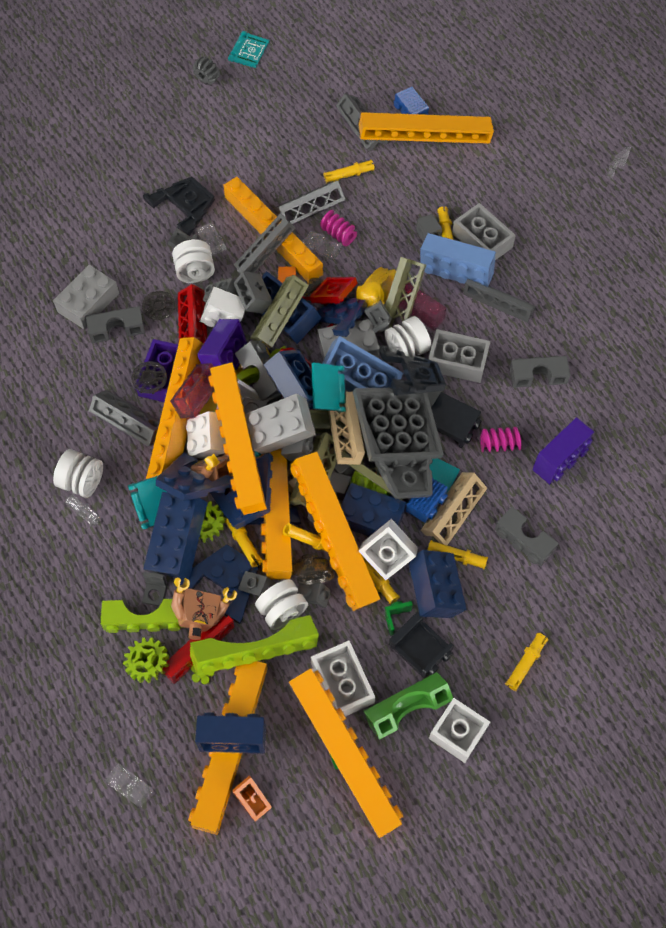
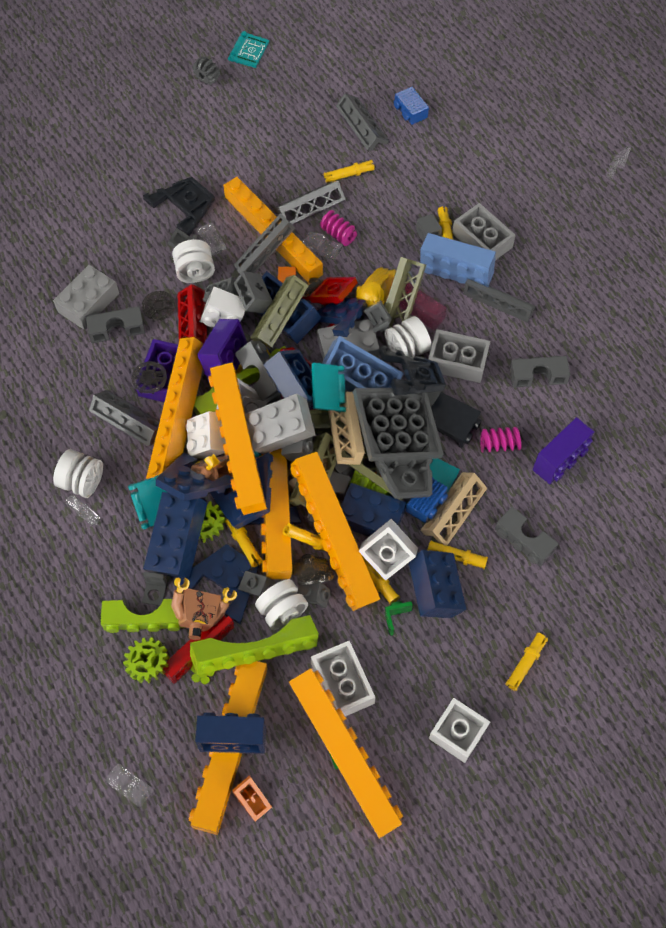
clear pink brick [170,363,215,419] -> none
light orange brick [359,112,494,144] -> none
bright green arch [364,672,453,740] -> none
black panel [388,611,454,679] -> none

